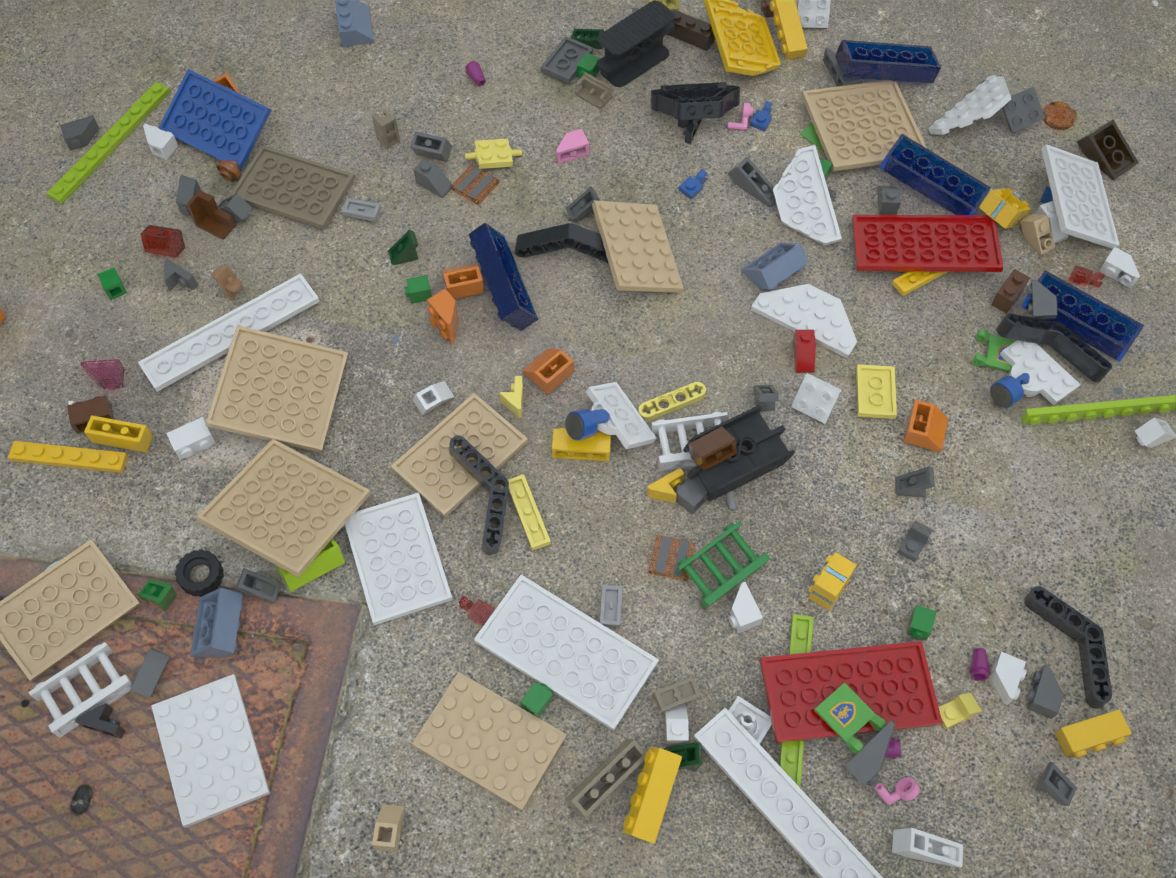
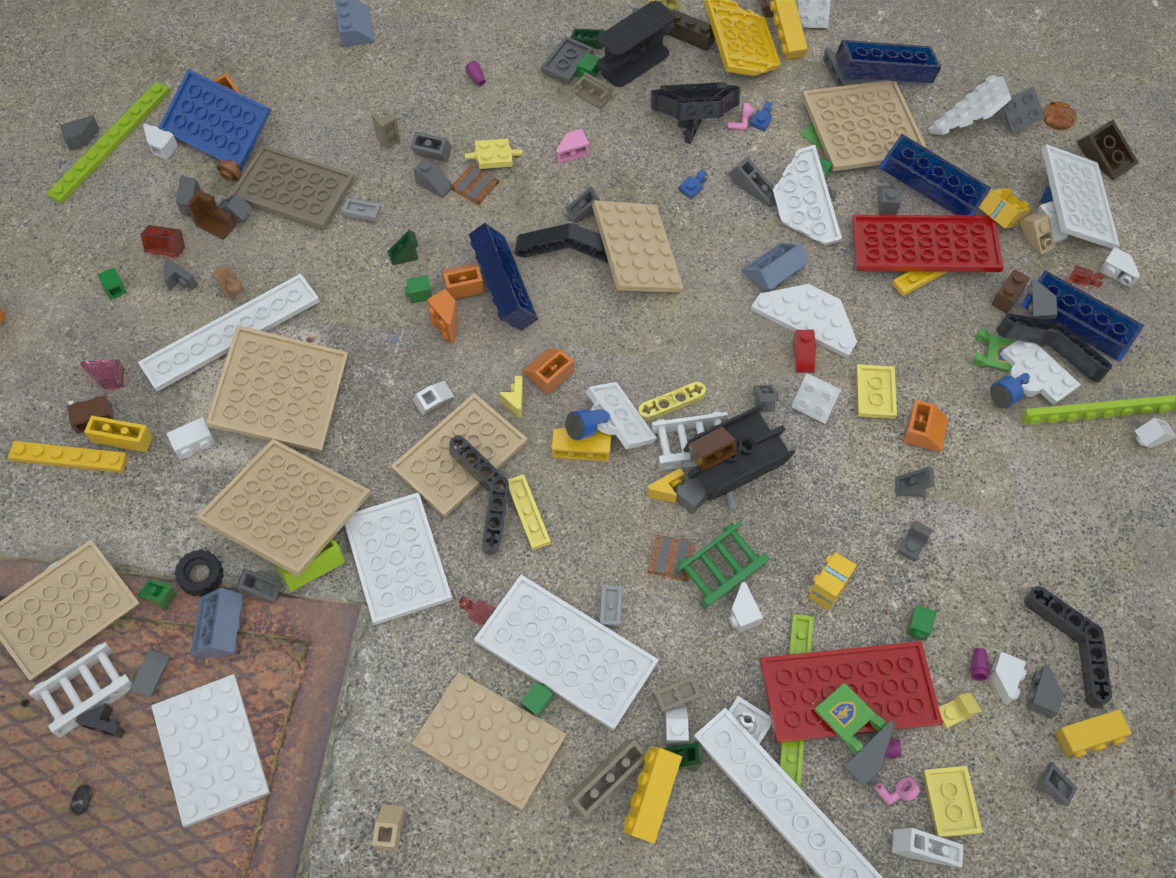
none -> light yellow plate [922,766,983,838]

